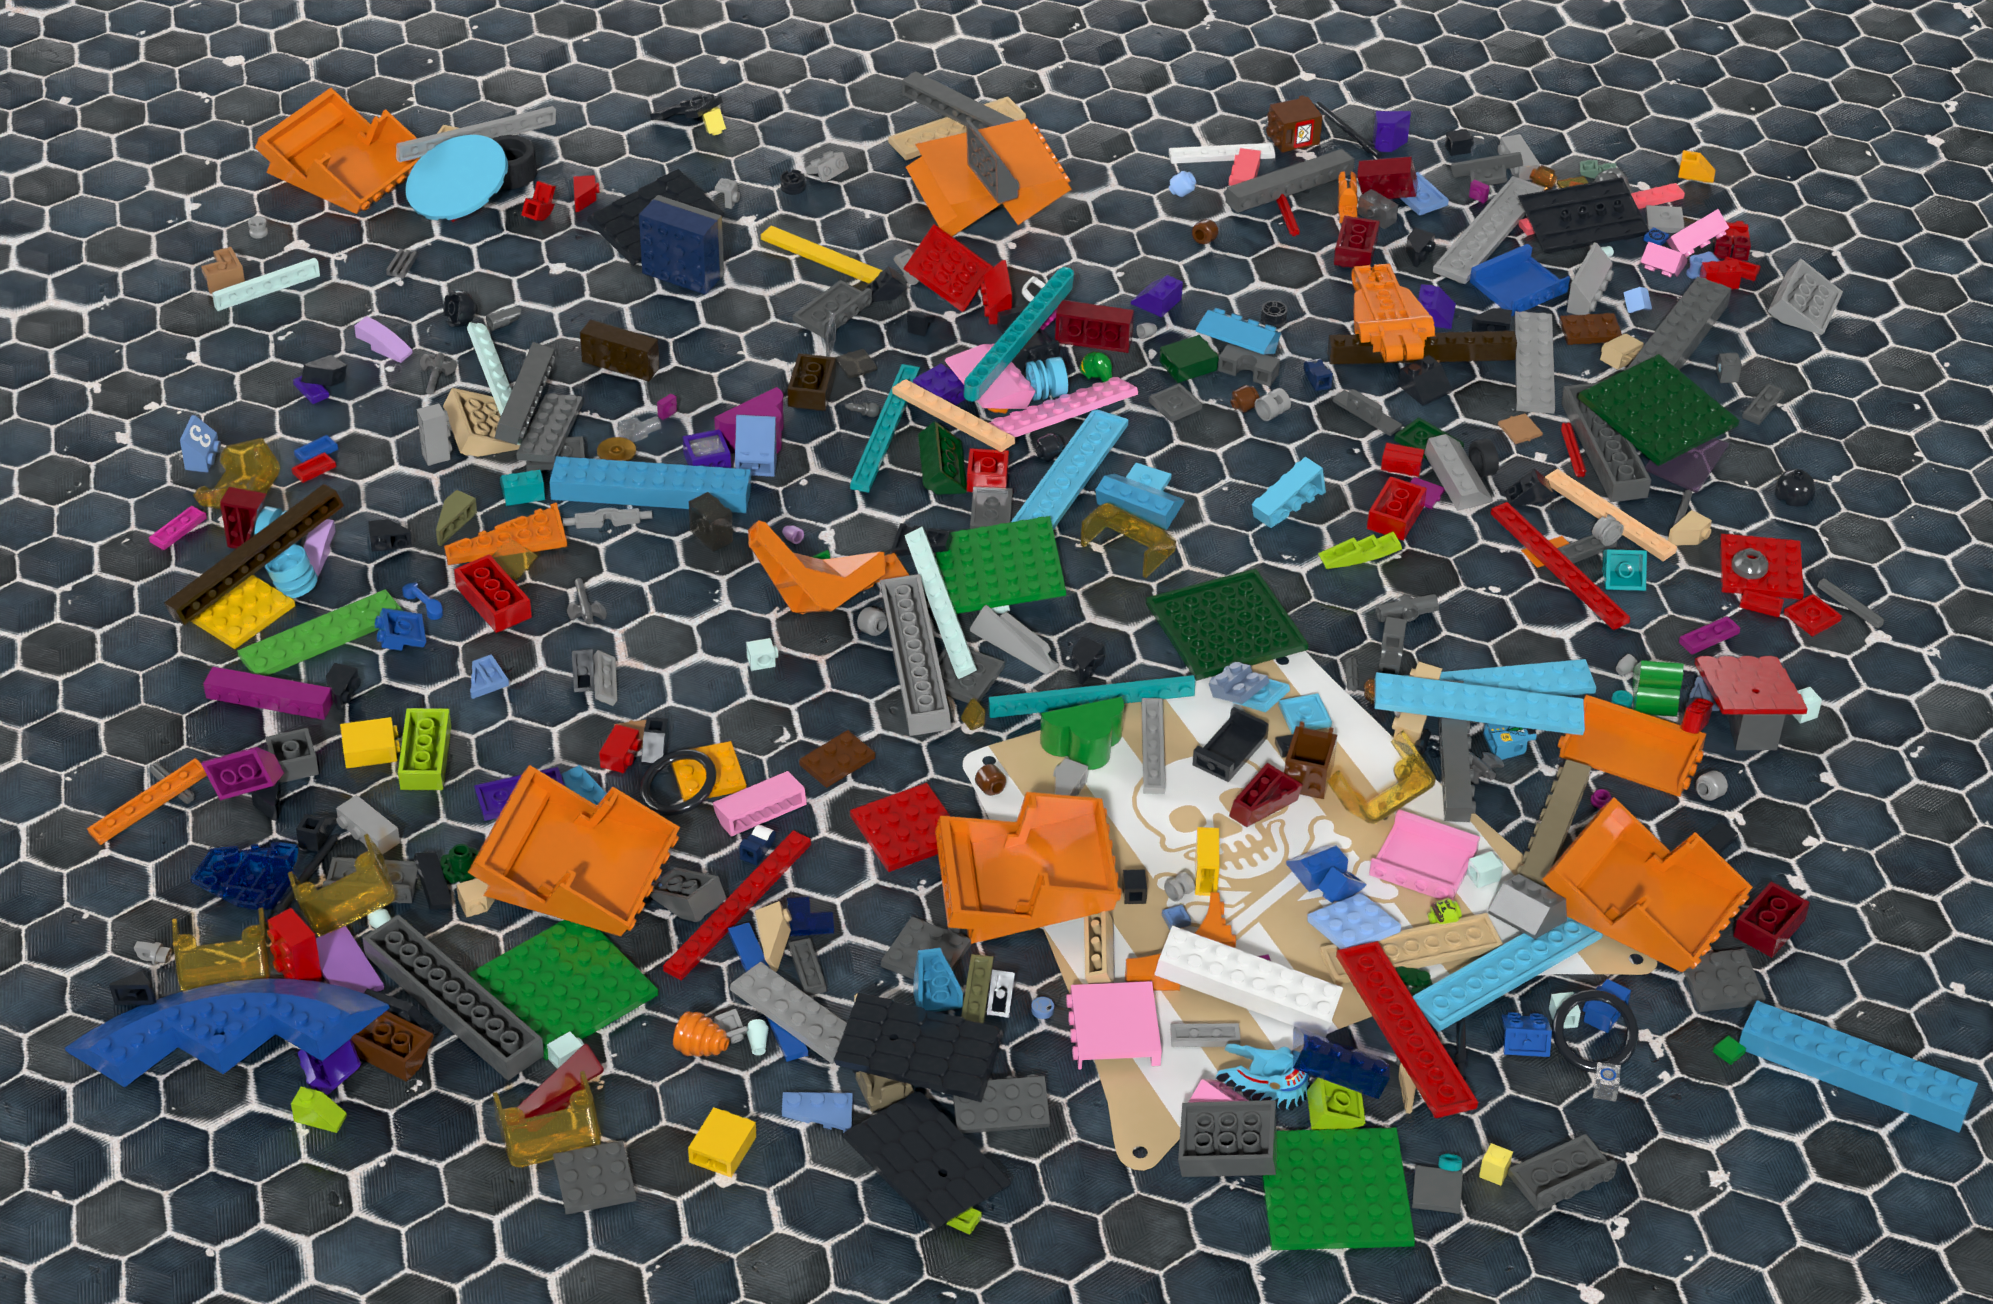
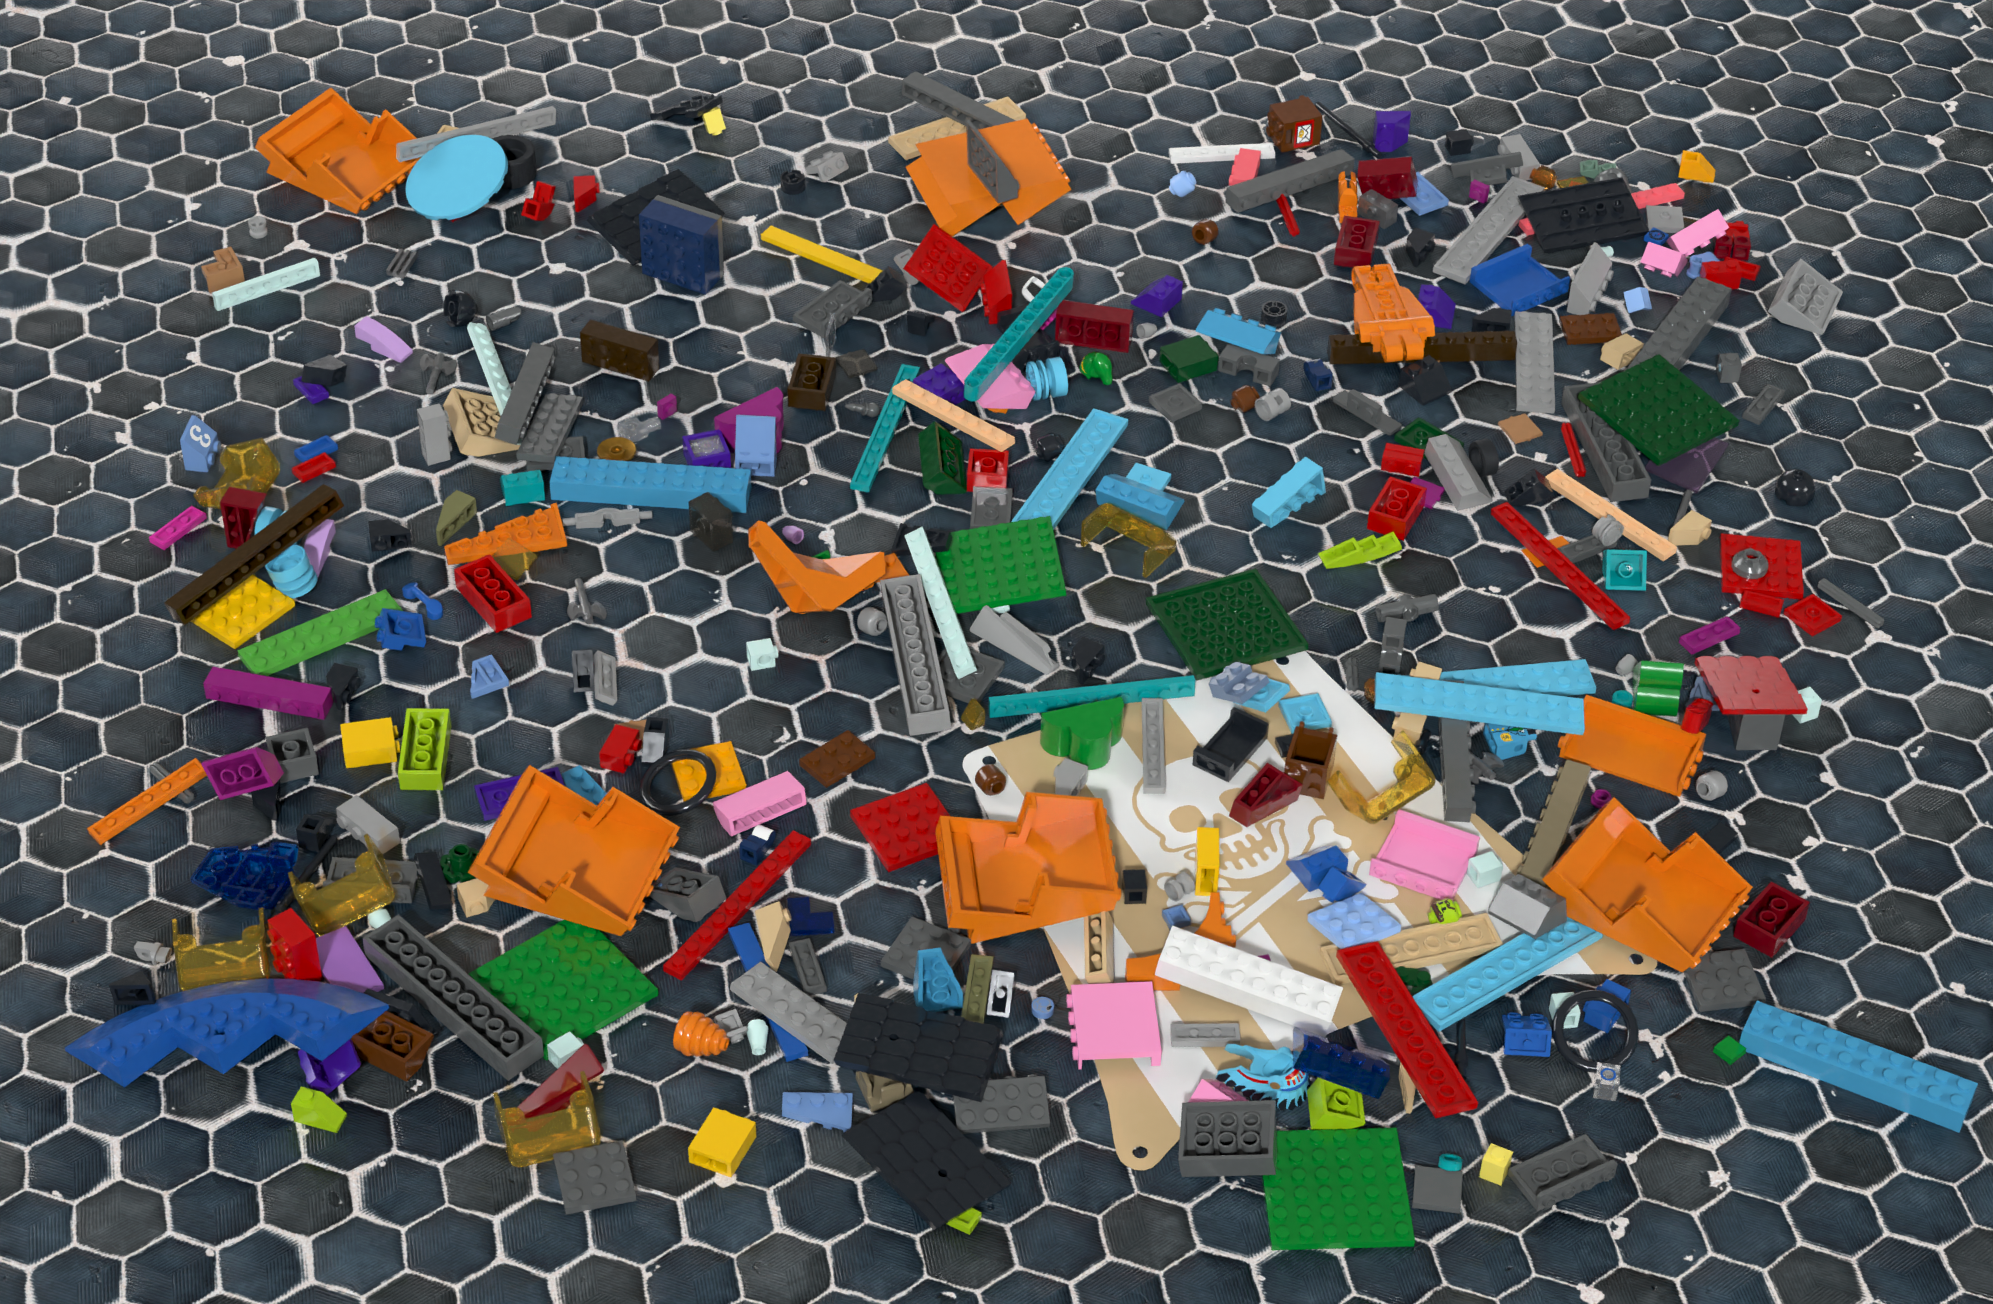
light grey bracket [715,178,740,209] -> none
bright pink plate [989,377,1138,437] -> none

